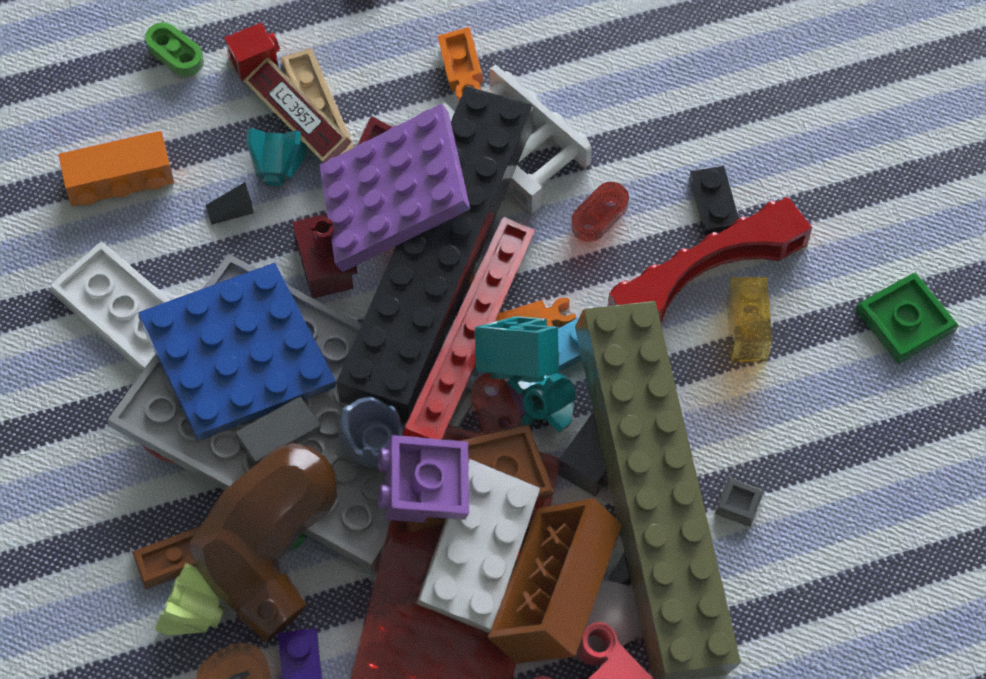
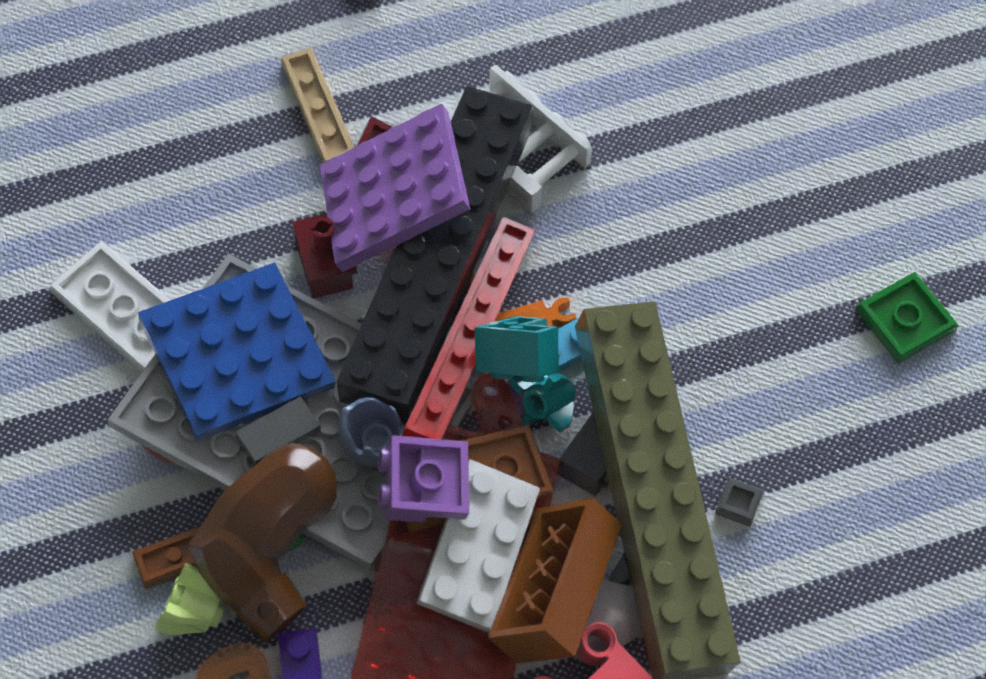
orange brick [58,131,174,207] -> none
bright green plate [145,22,204,76] -> none
black piece [206,182,254,225] -> none
red brick [224,22,280,82] -> none
tile [244,57,352,163] -> none
teal brick [246,128,307,186] -> none
orange plate [438,27,484,102] -> none
clear red plate [571,182,629,242] -> none
red arch [608,196,812,324] -> none
black plate [689,165,739,237] -> none
clear yellow brick [727,277,772,362] -> none

